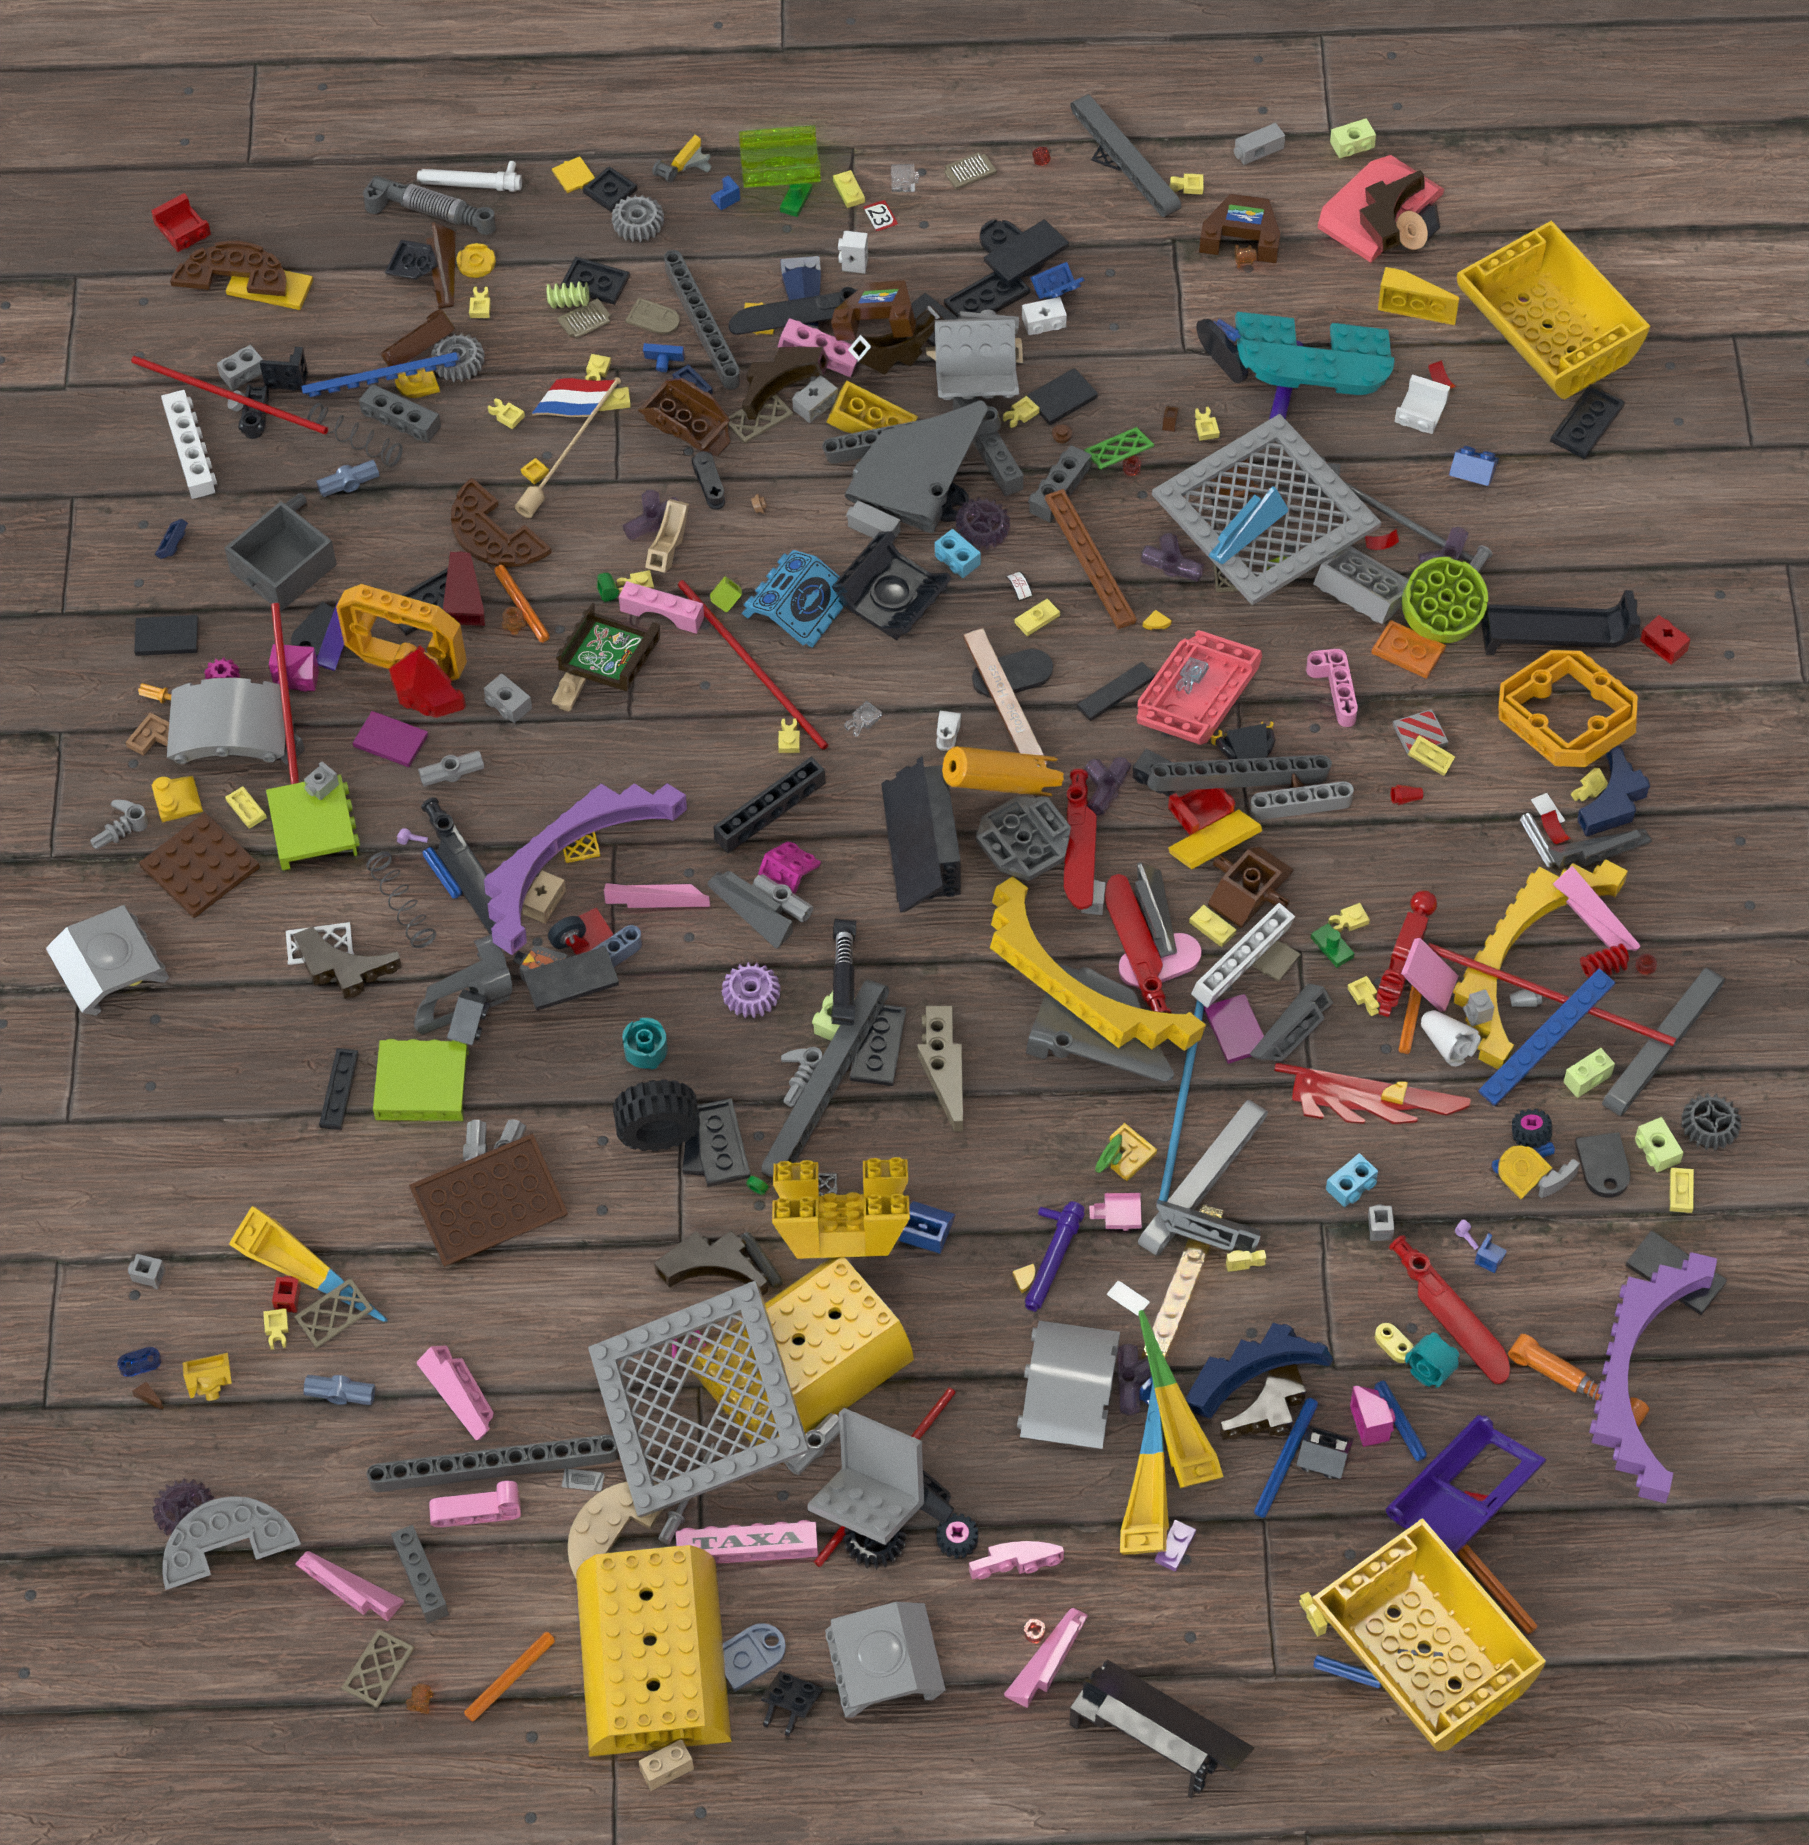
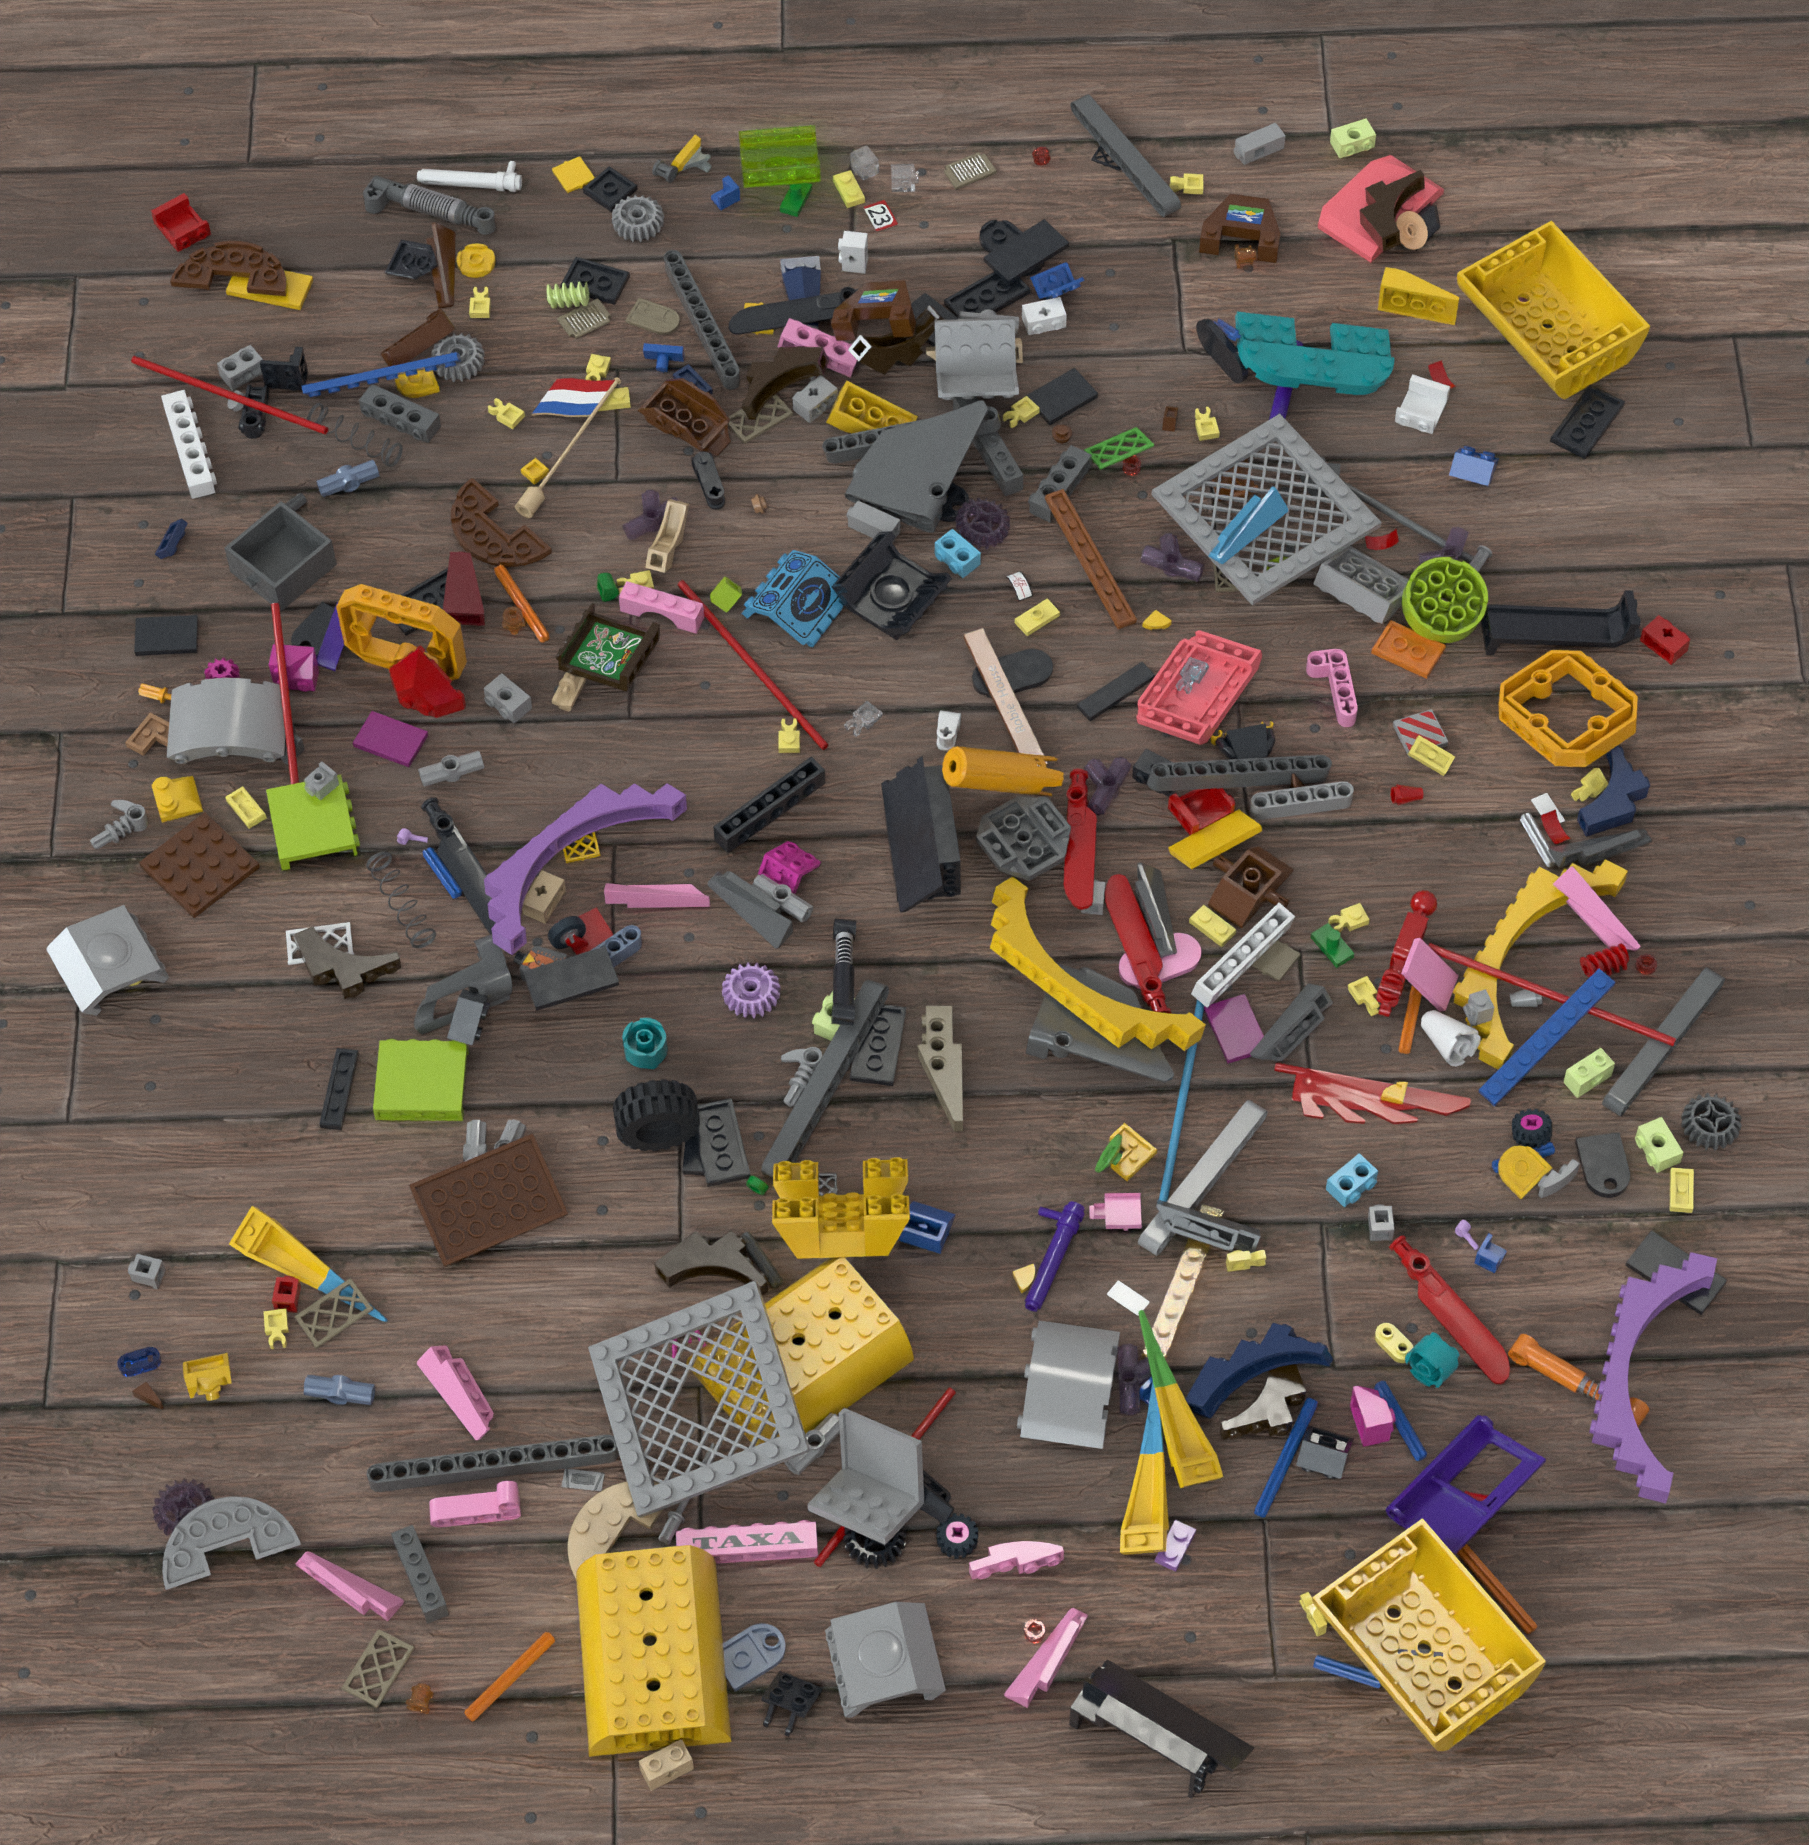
none -> clear brick [850,145,879,180]

